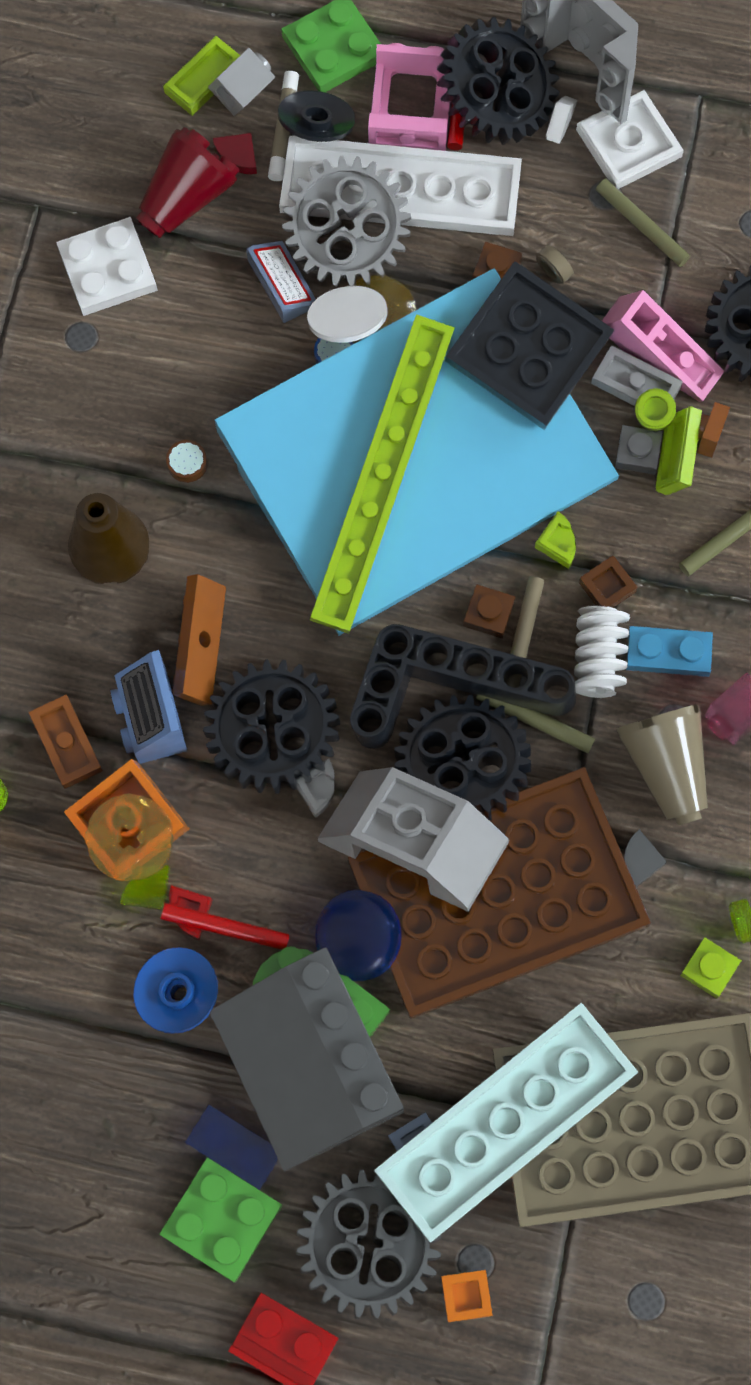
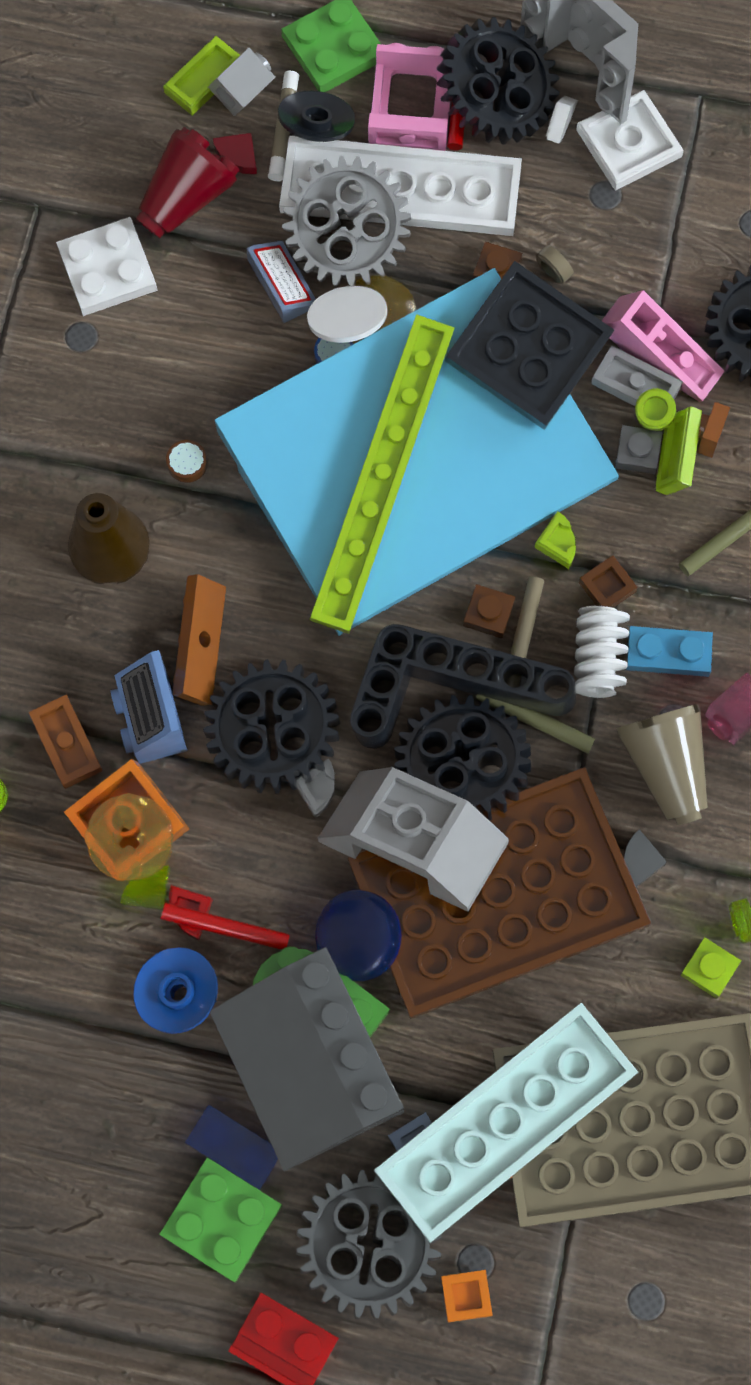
olive bar [596,179,691,267] -> none

